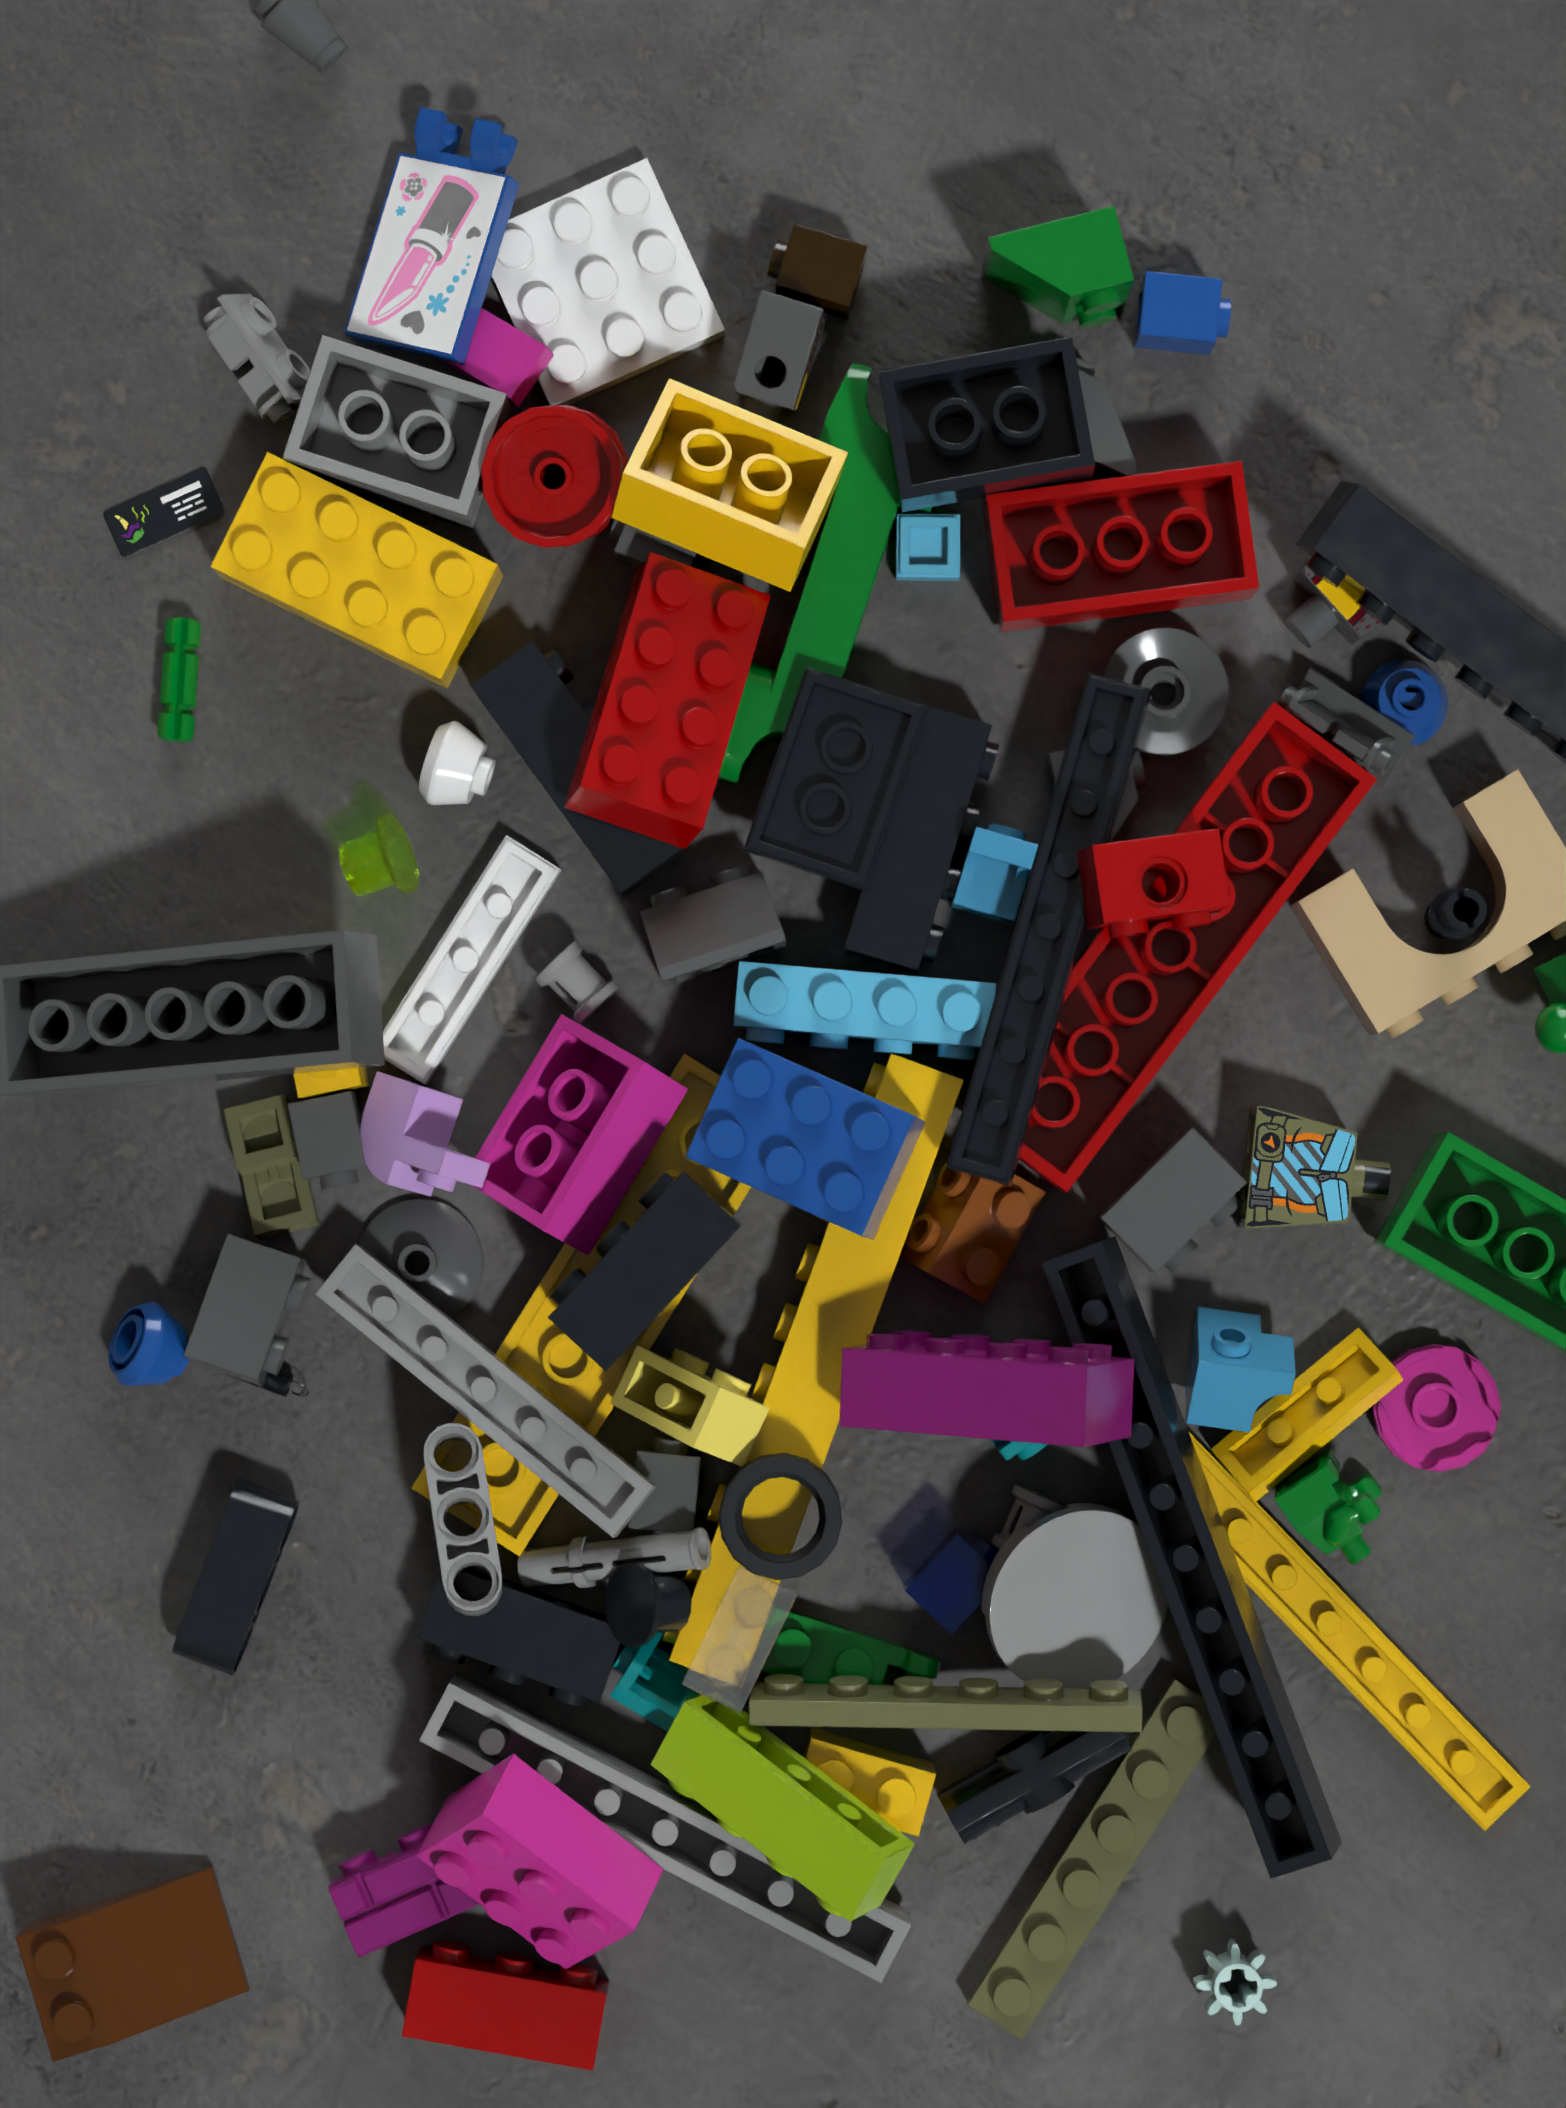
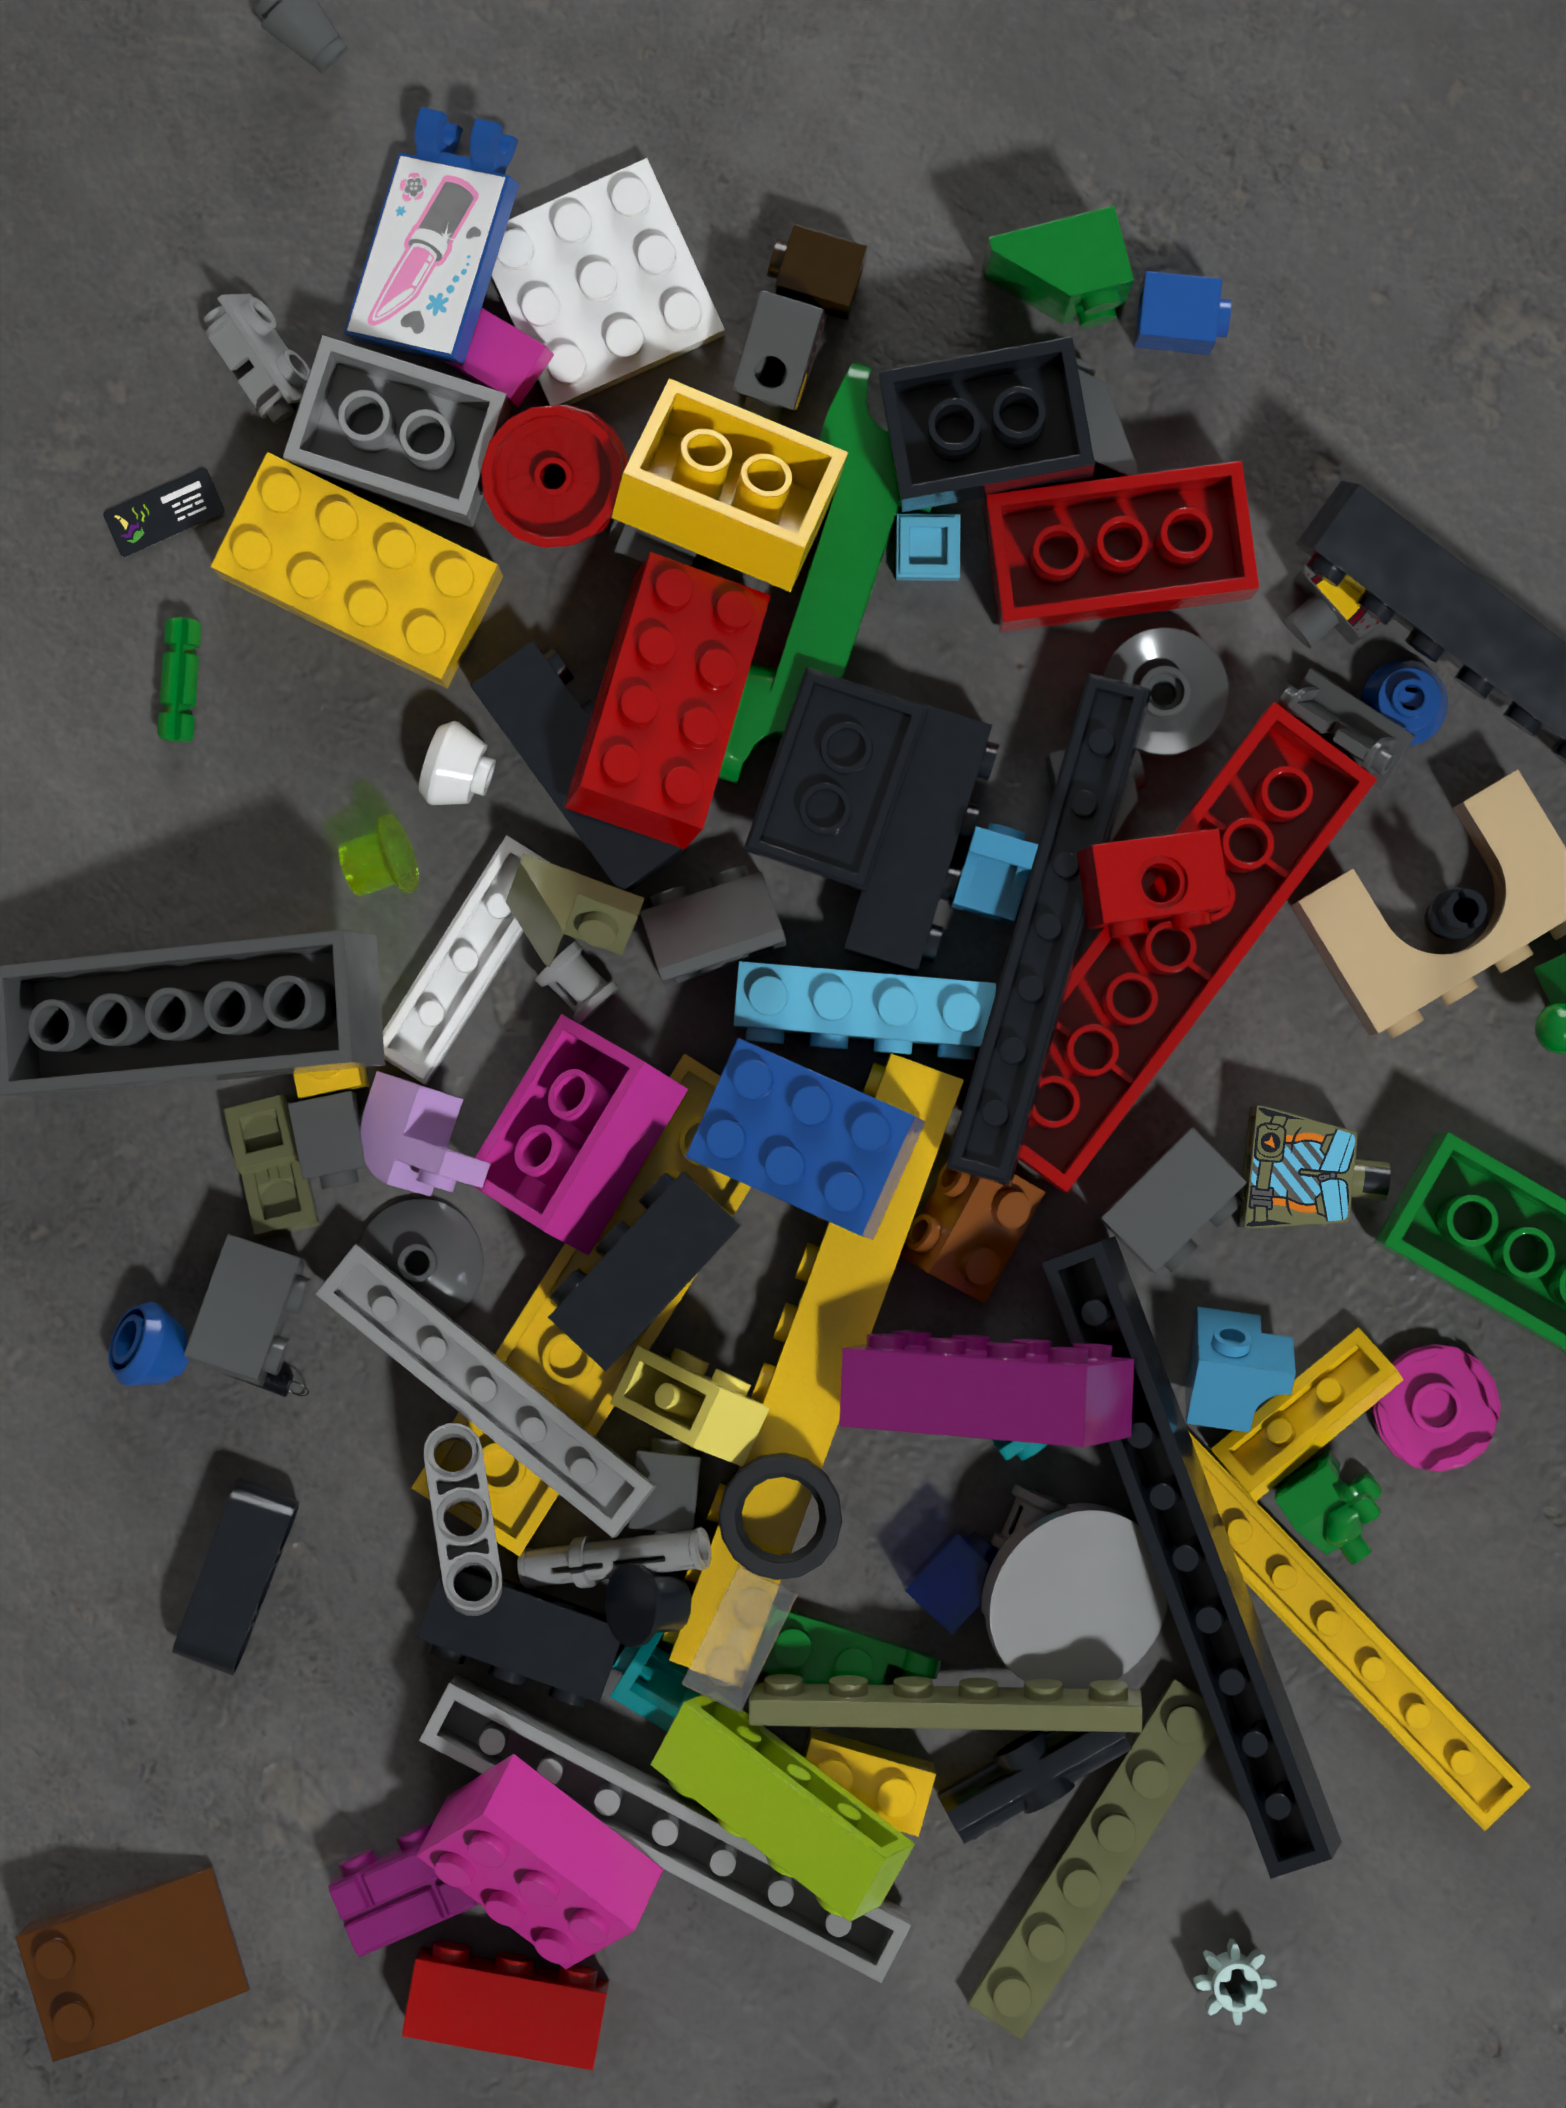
none -> olive slope [505,853,644,967]

